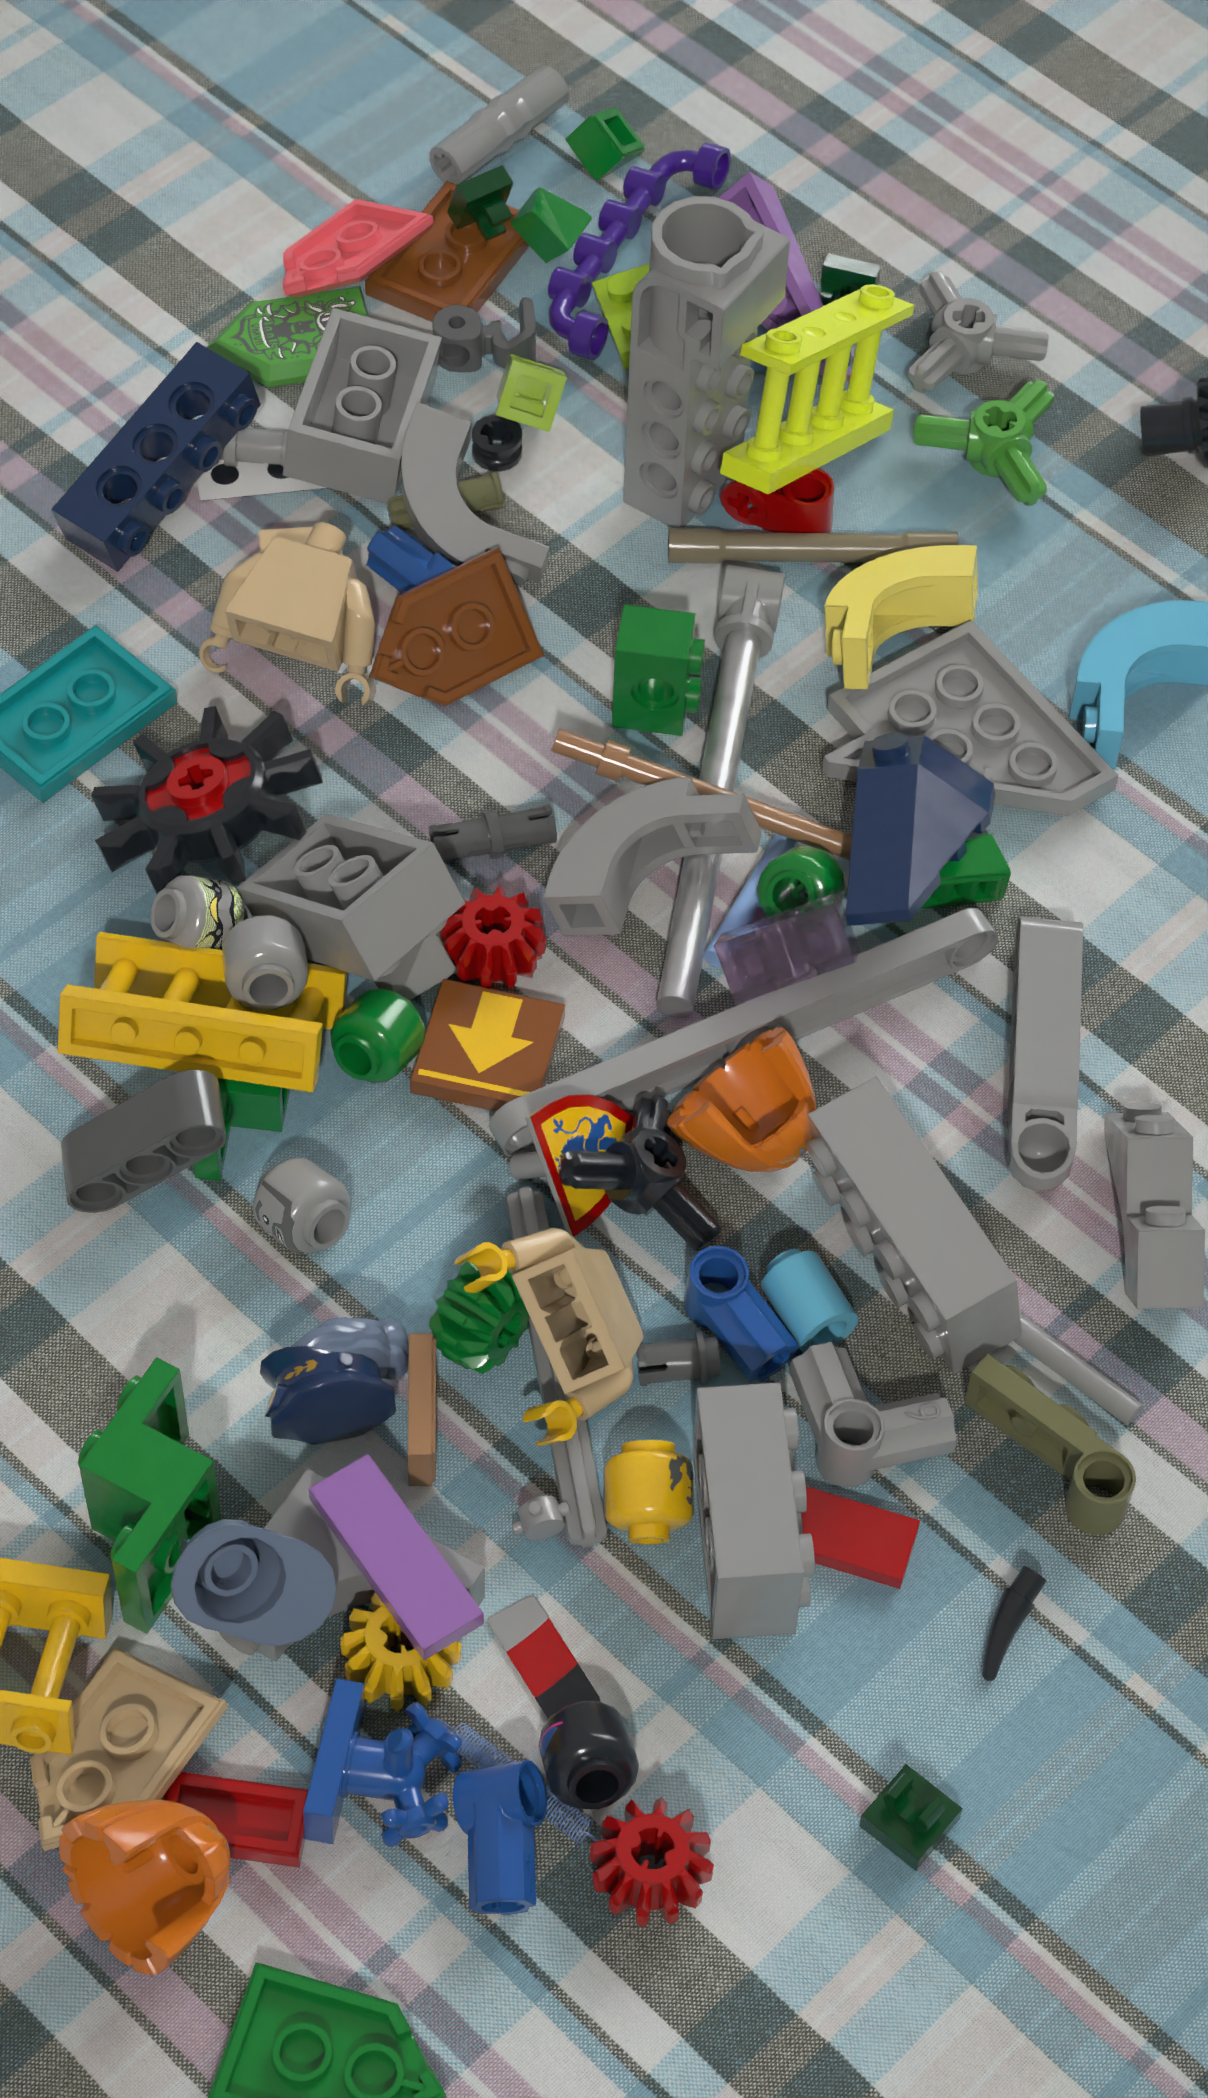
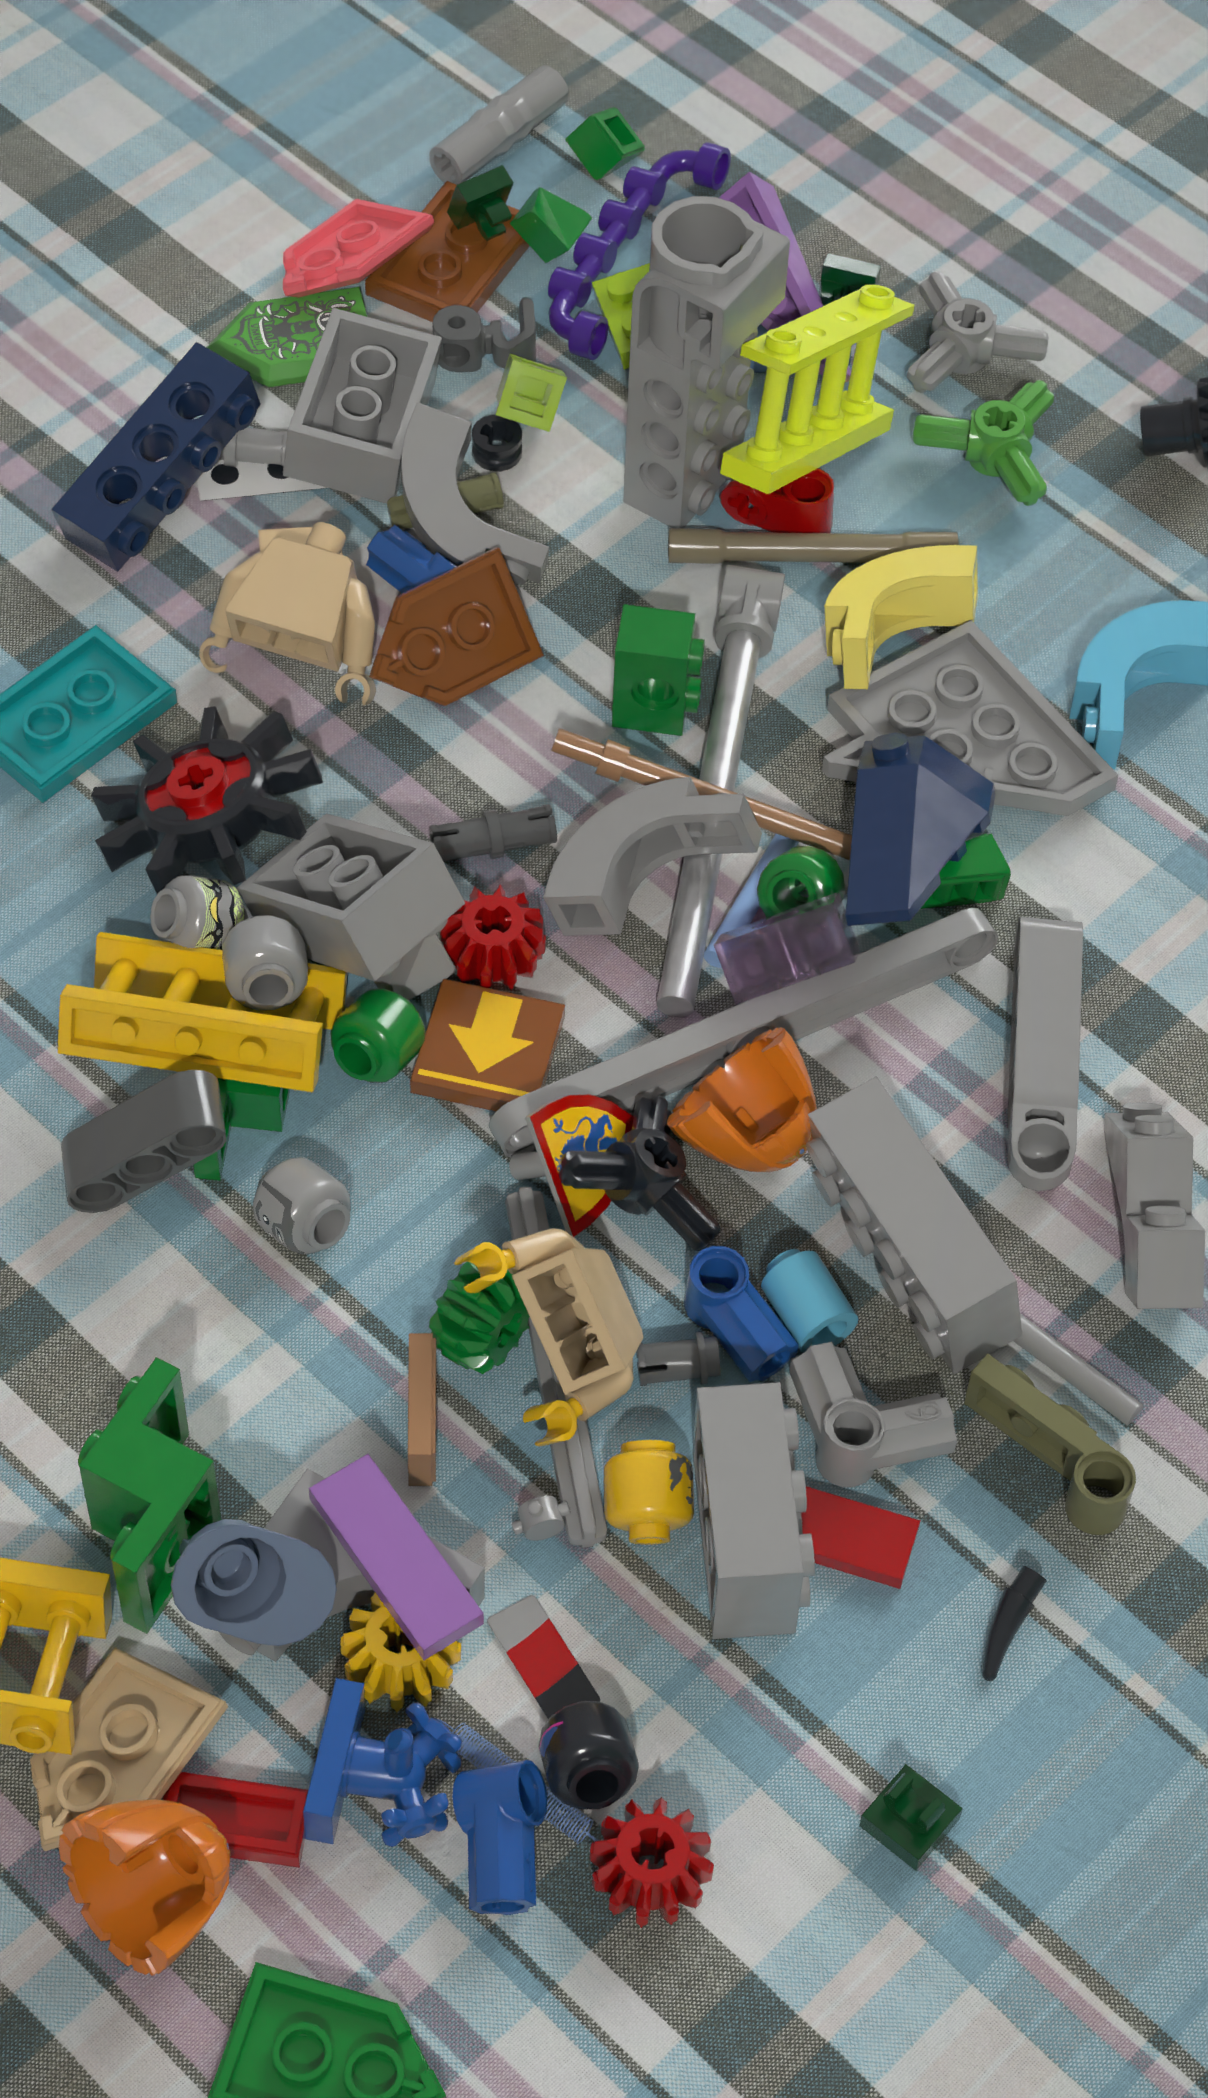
dark blue piece [260,1317,409,1445] -> none

